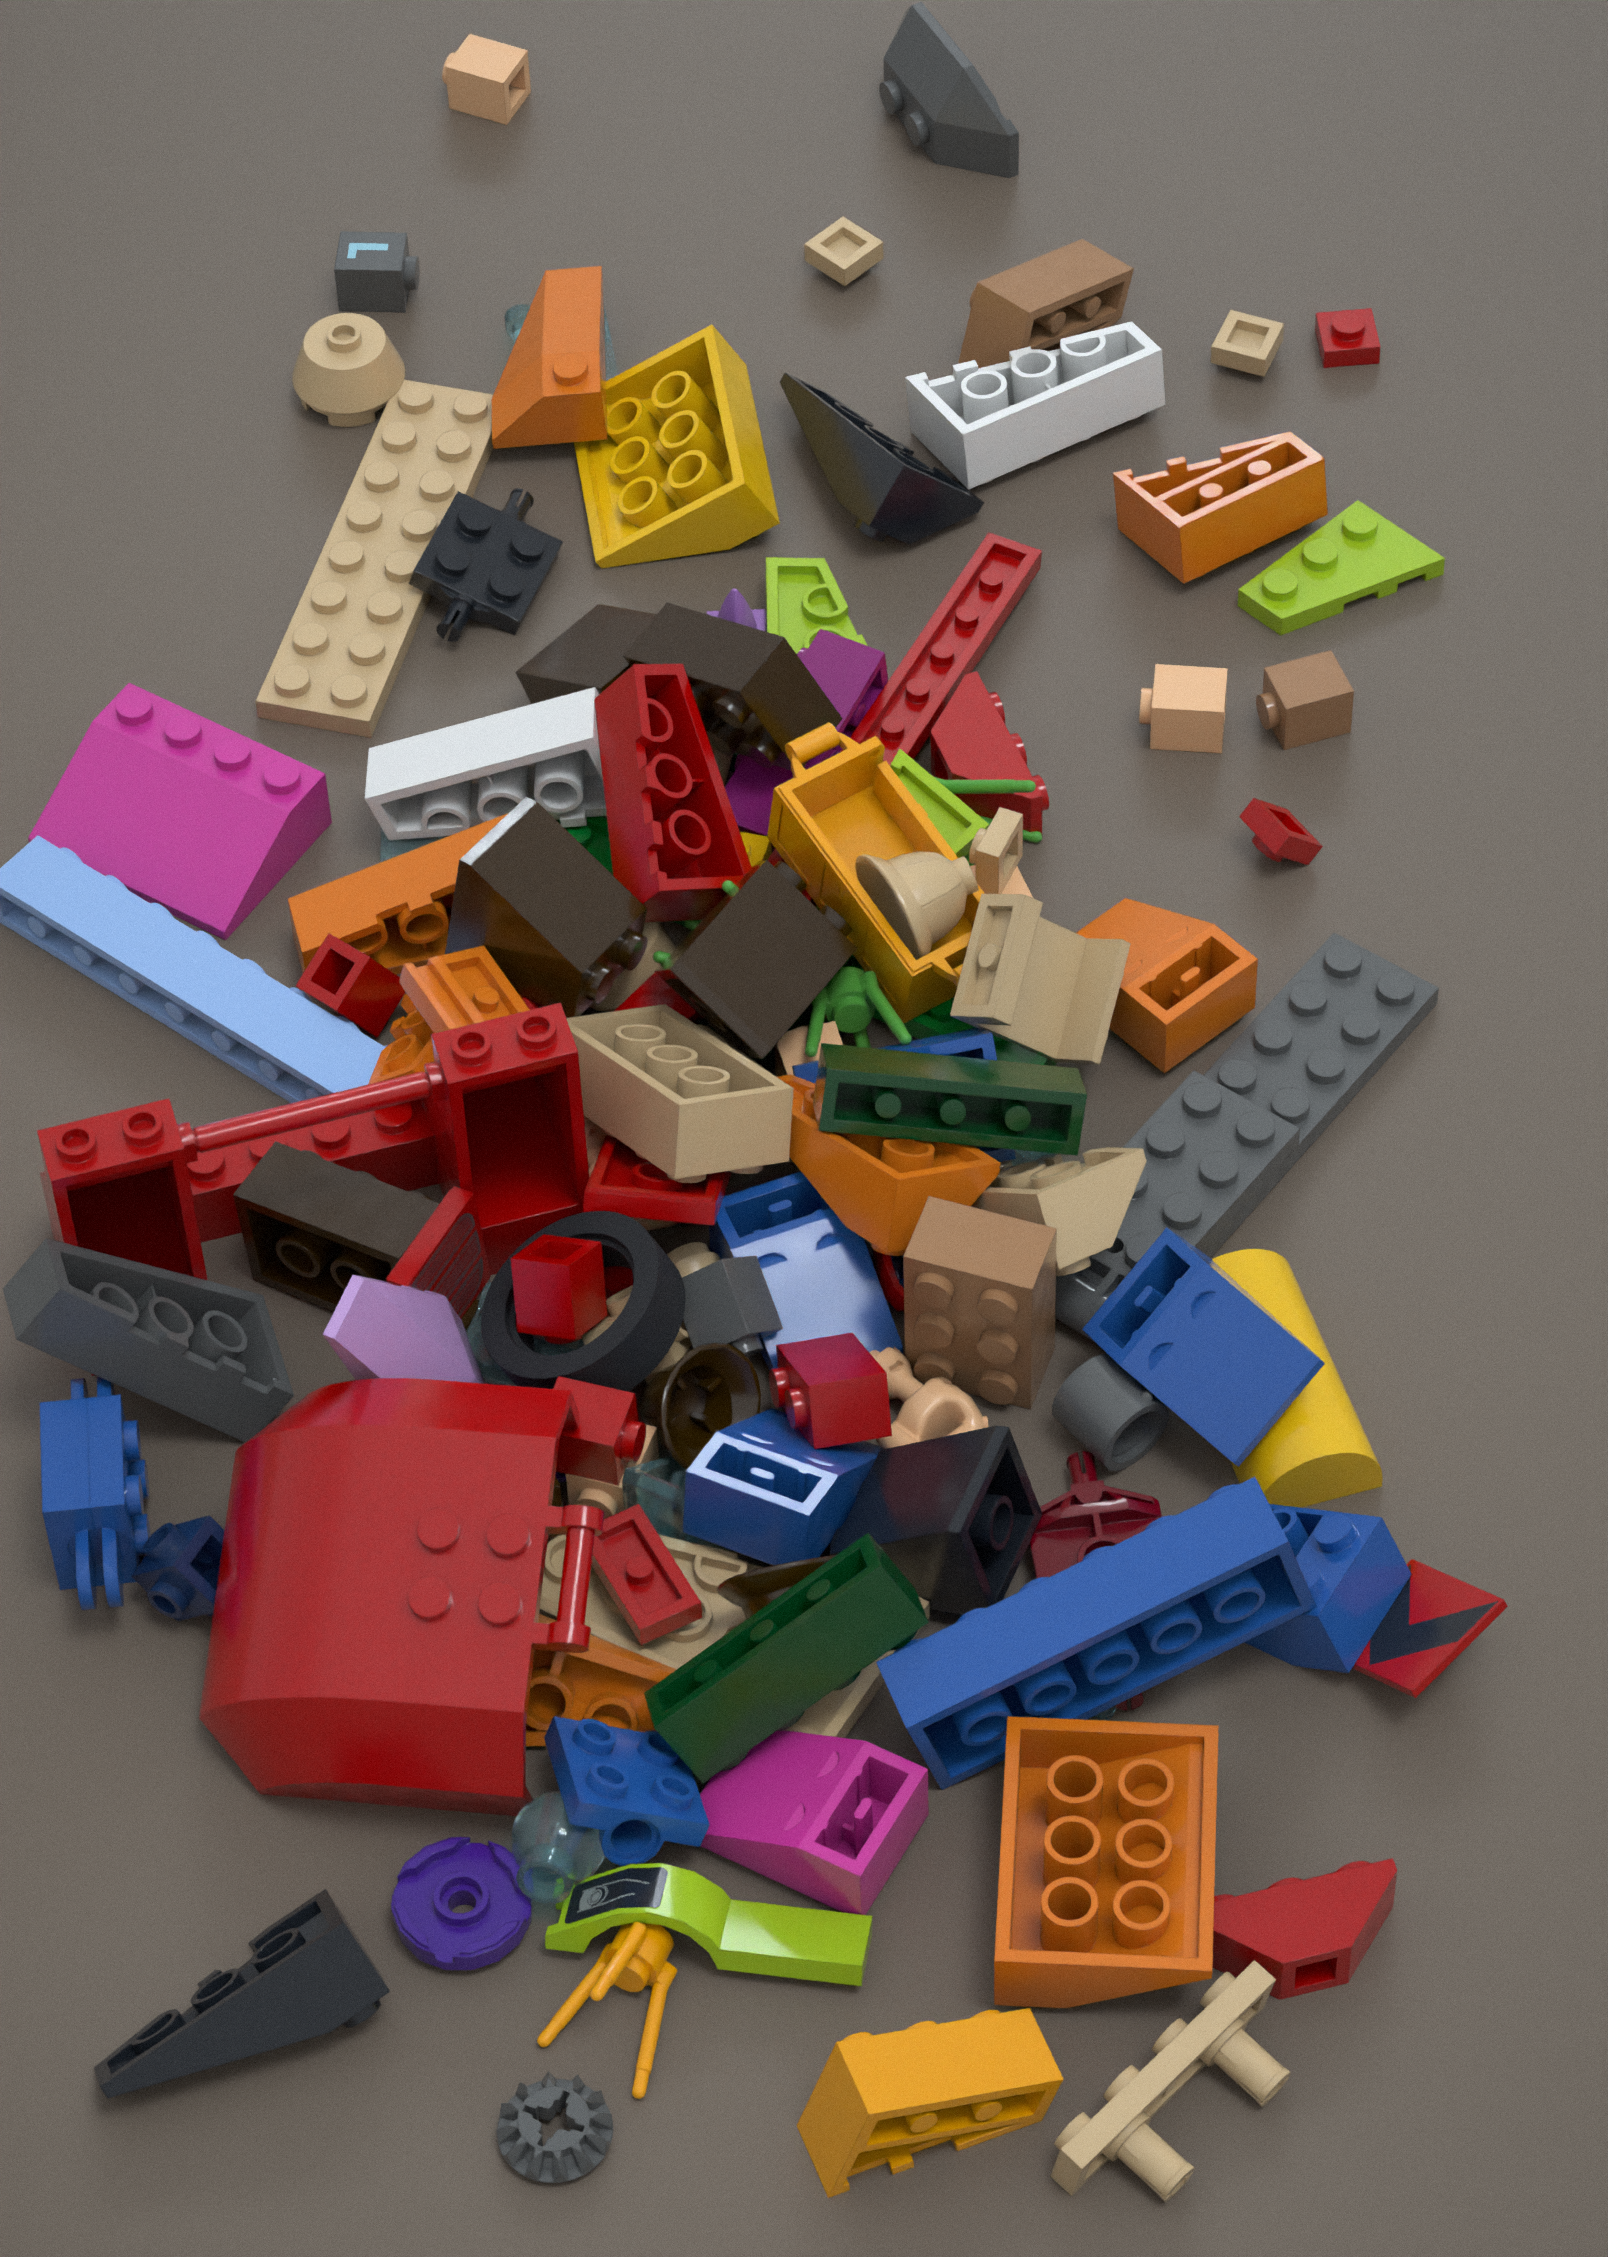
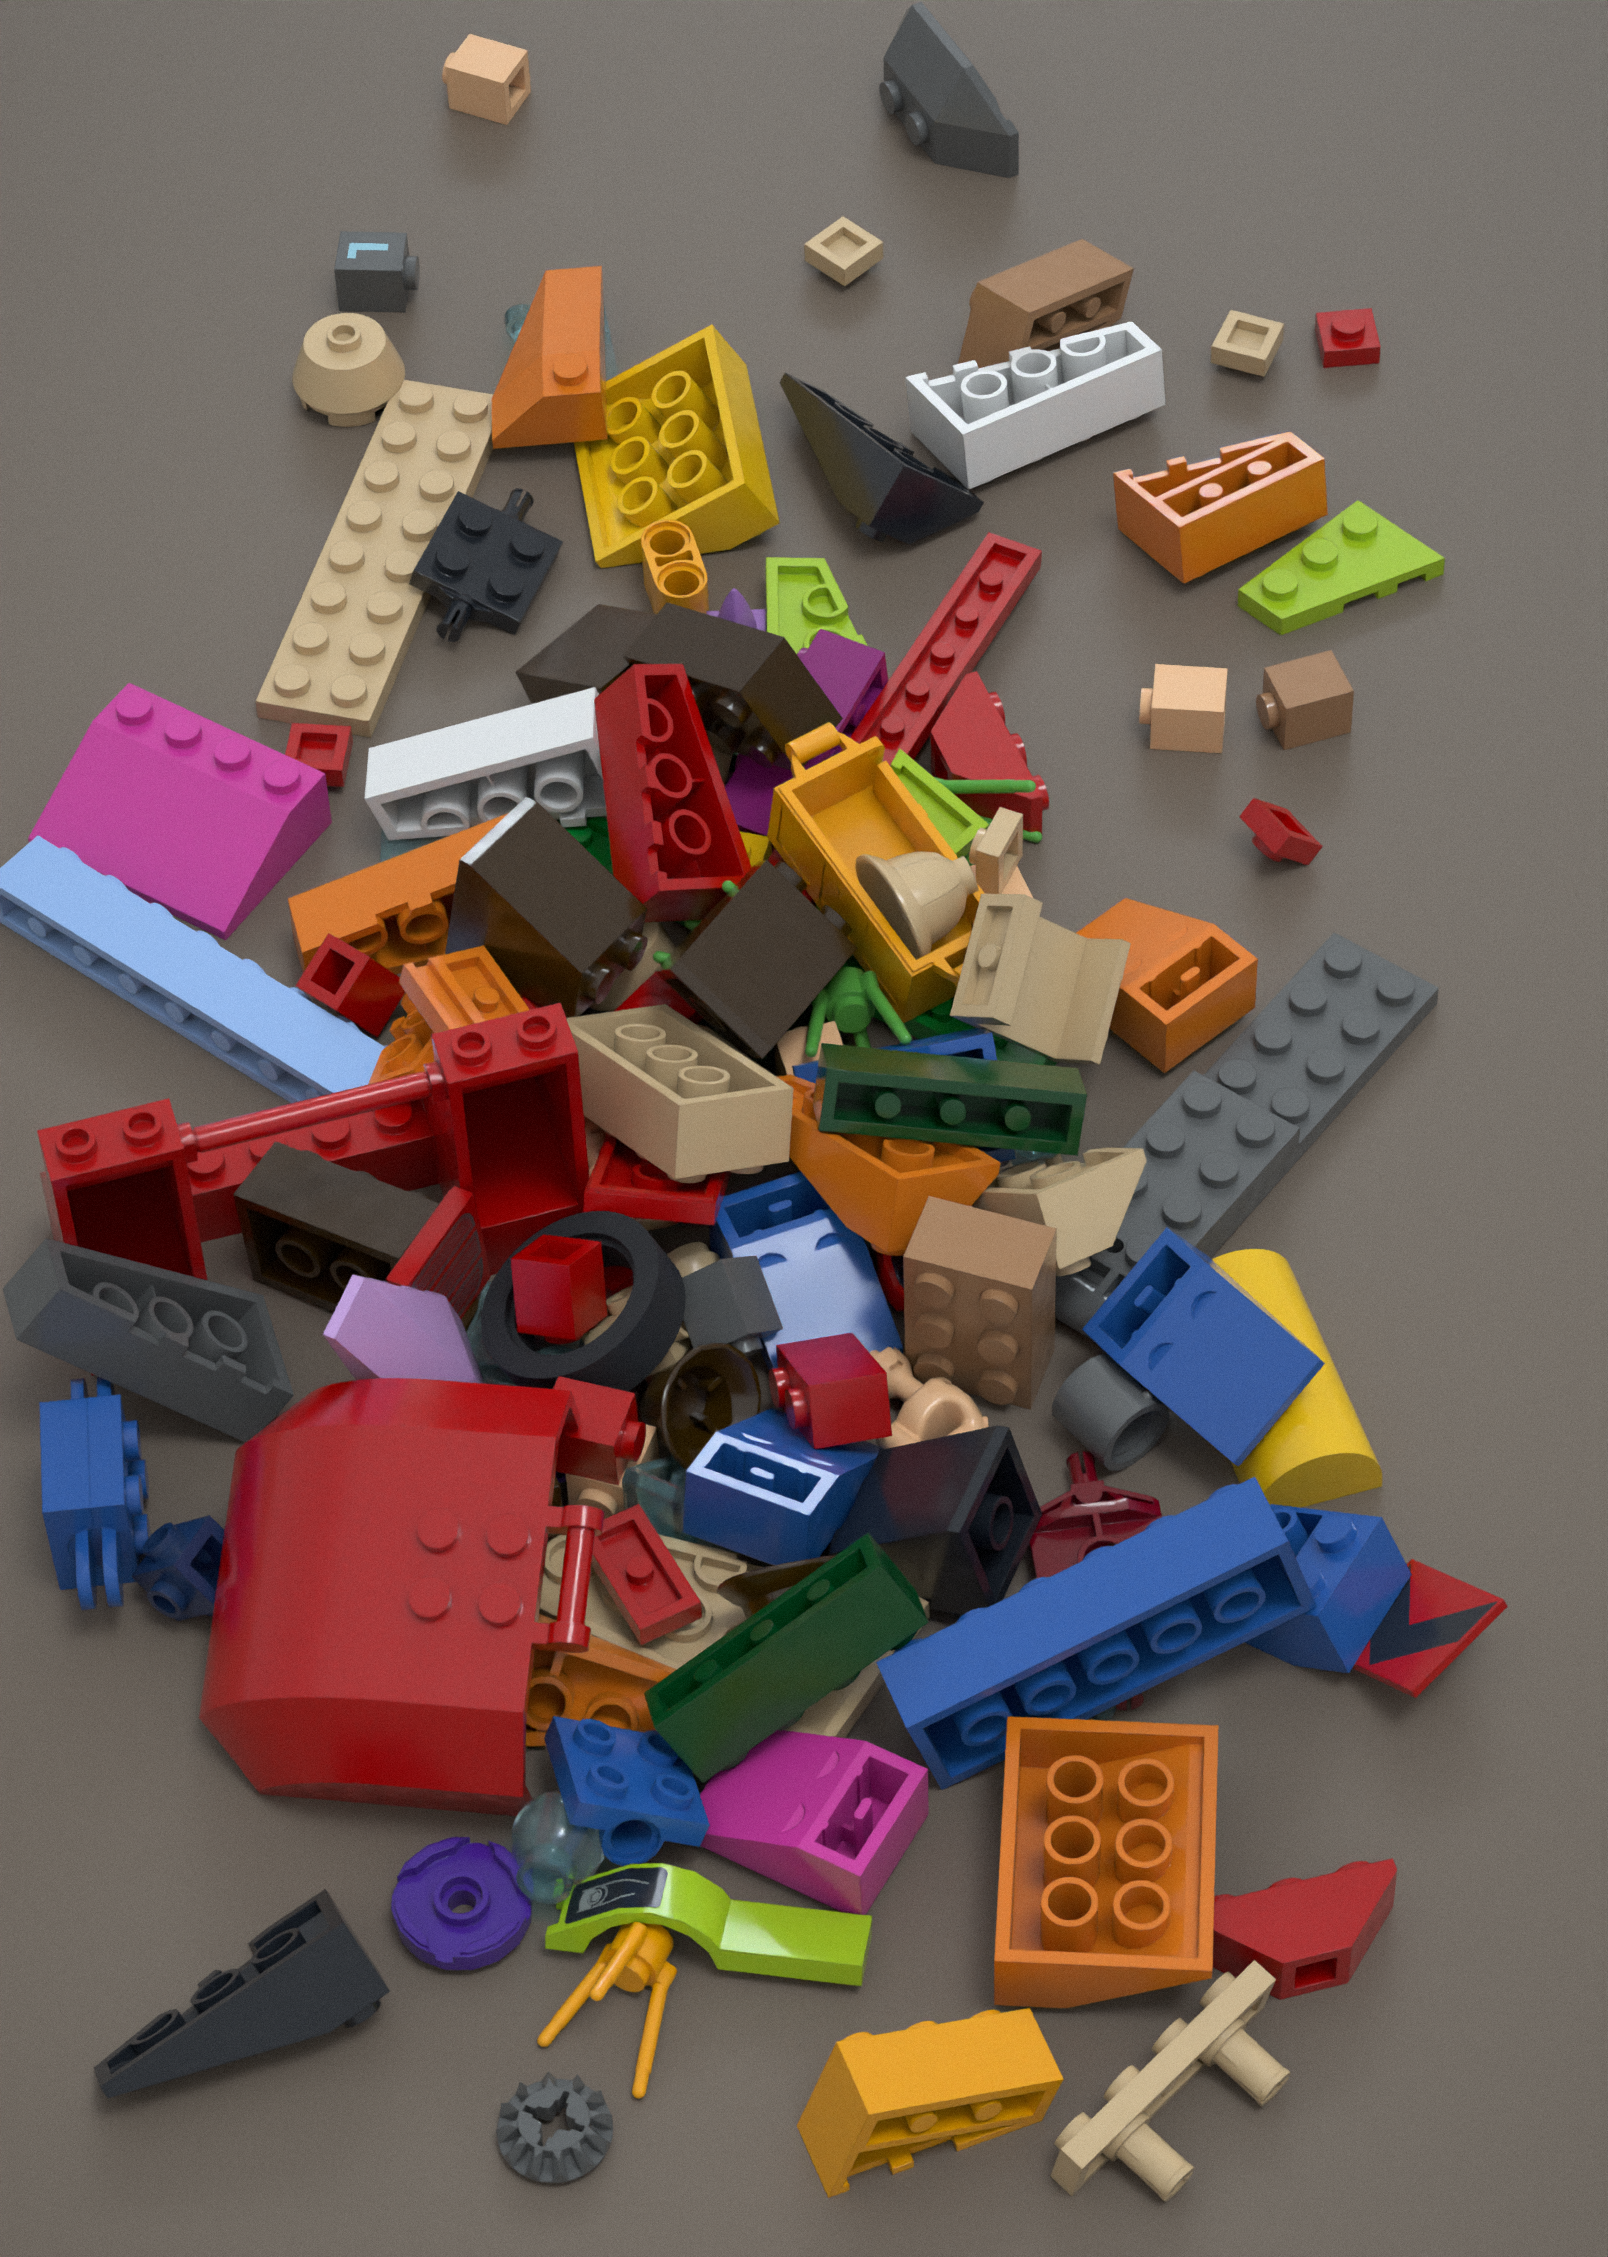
none -> red plate [285,723,353,787]
none -> light orange beam [641,520,709,614]

